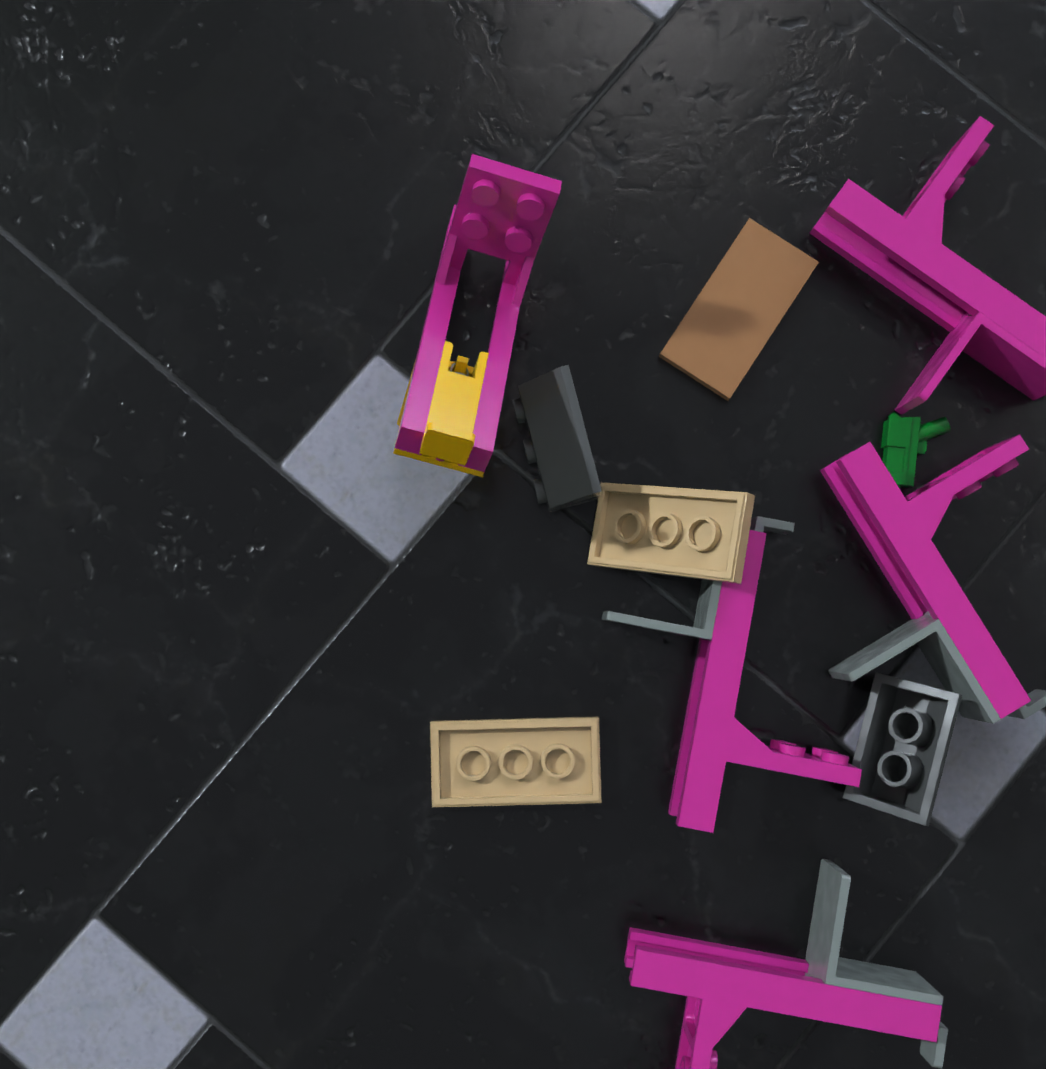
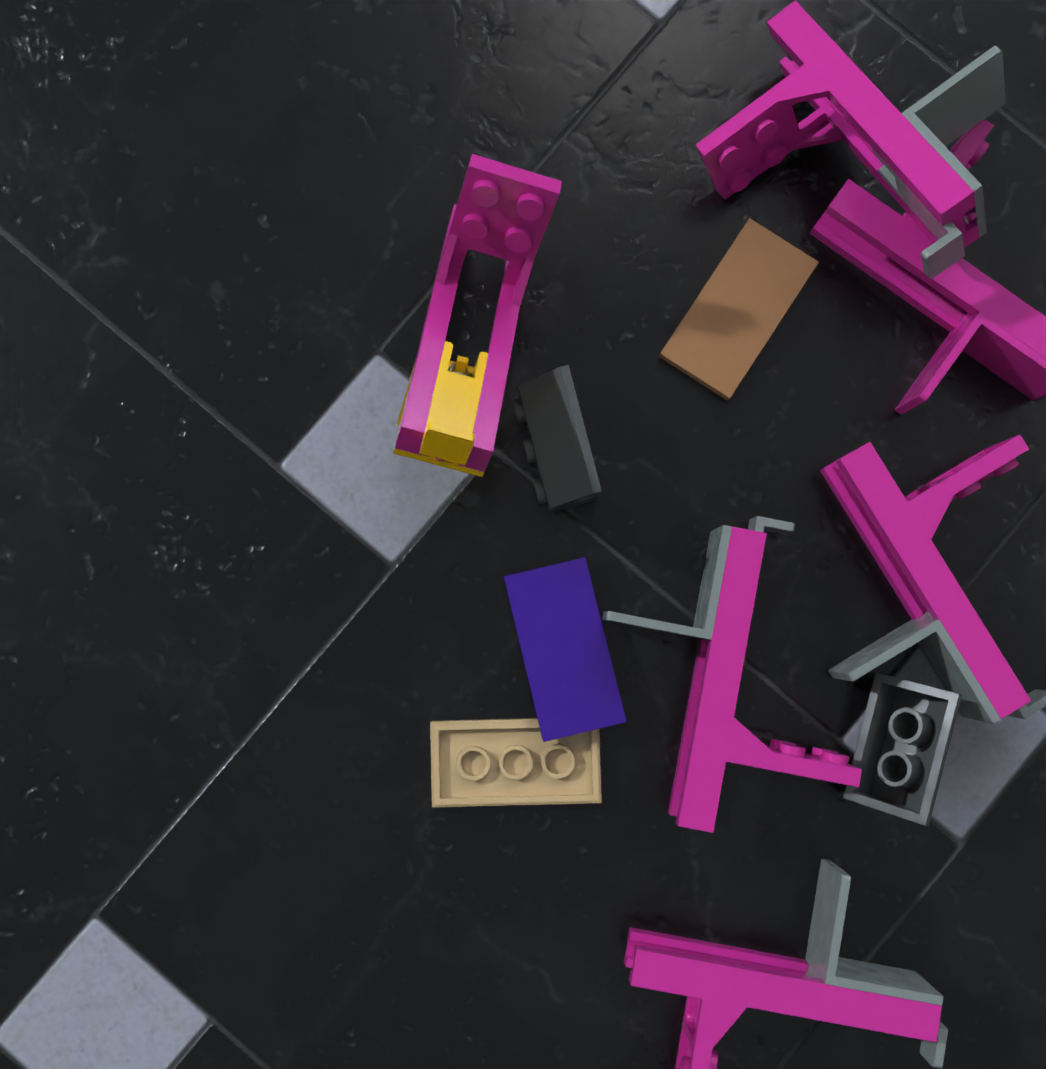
tan tile [587,482,755,584] -> none
green piece [881,413,951,490] -> none
none -> dark purple tile [504,557,627,742]
none -> dark pink piece [696,0,1006,279]

